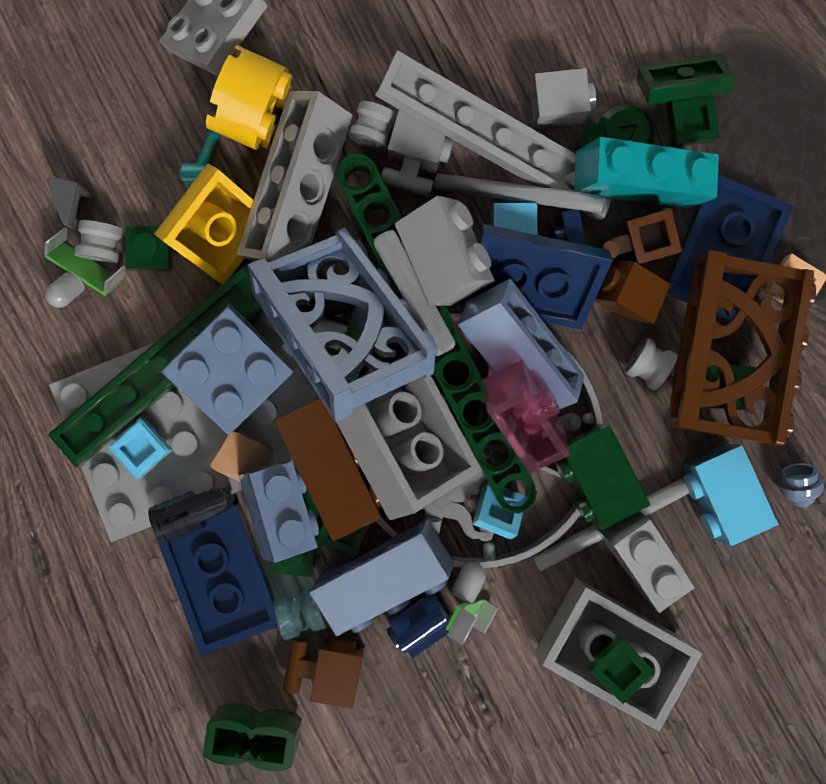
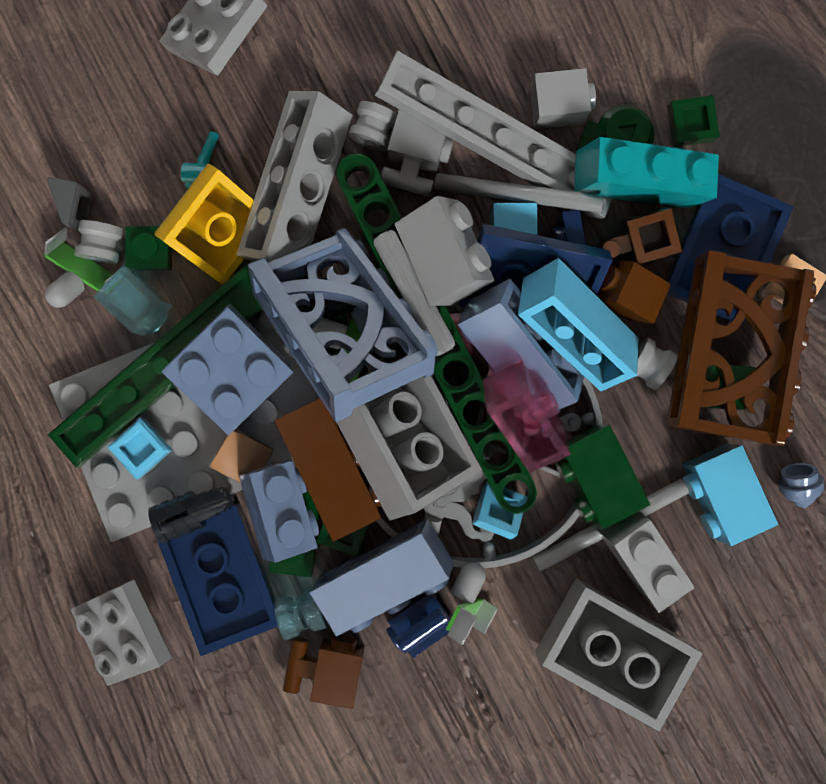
dark green brick [203,703,302,772] -> none
yellow brick [206,45,293,150] -> none
dark green plate [587,635,655,704] -> none
dark green plate [637,54,735,104] -> none
none -> light grey plate [70,579,172,686]
none -> clear light blue brick [94,265,172,336]
none -> medium azure brick [518,258,639,391]

